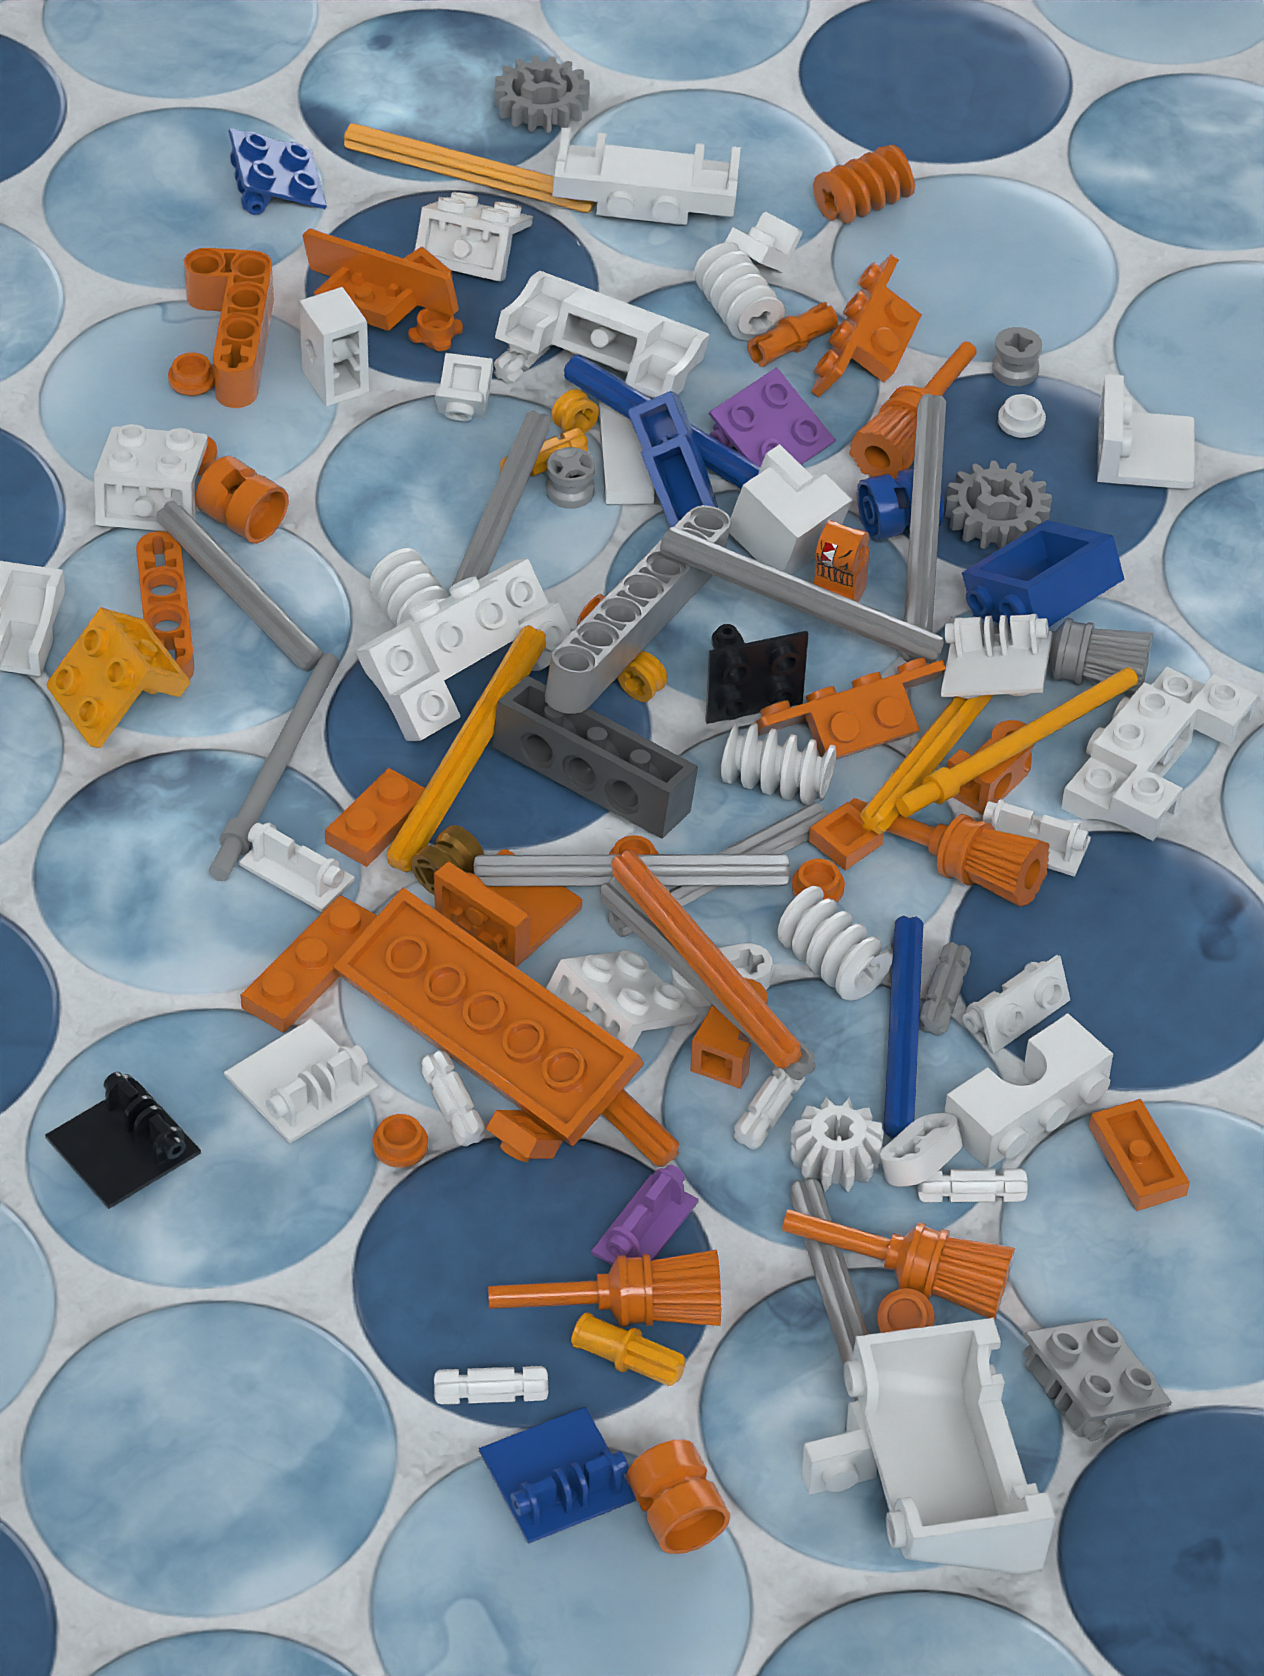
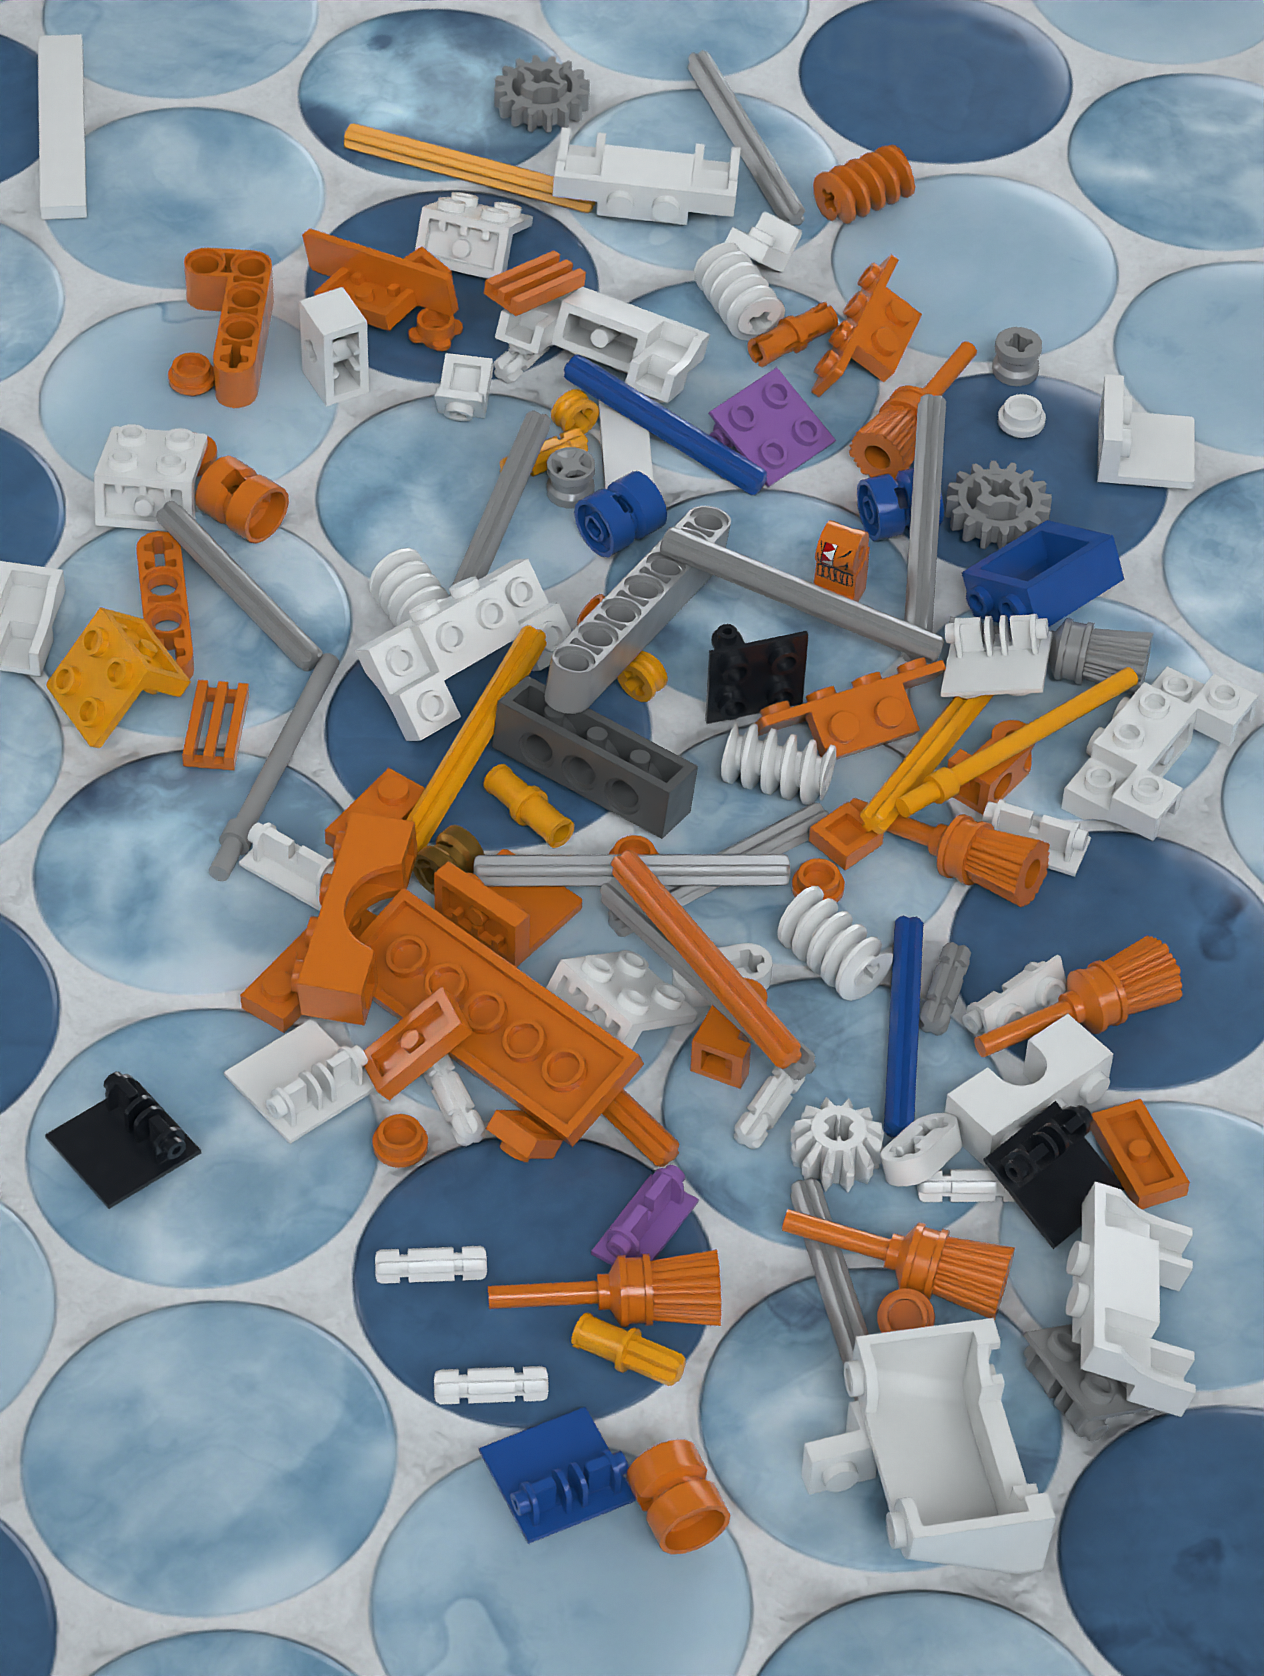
blue hinge [228,128,327,215] -> none
blue slope [627,391,718,527] -> none
white plate [729,444,852,574] -> none
none -> white tile [38,34,87,220]
none -> orange tile [182,680,249,770]
none -> orange arch [291,811,418,1026]
none -> orange plate [364,987,473,1101]
none -> white axle [375,1246,487,1284]
none -> light orange pin [483,764,575,848]
none -> orange tile [484,250,586,316]
none -> blue wheel [574,471,667,557]
none -> light grey axle [688,50,805,225]
none -> orange piece [974,935,1183,1058]
none -> black hinge [983,1101,1124,1249]
none -> white bracket [1066,1182,1196,1417]

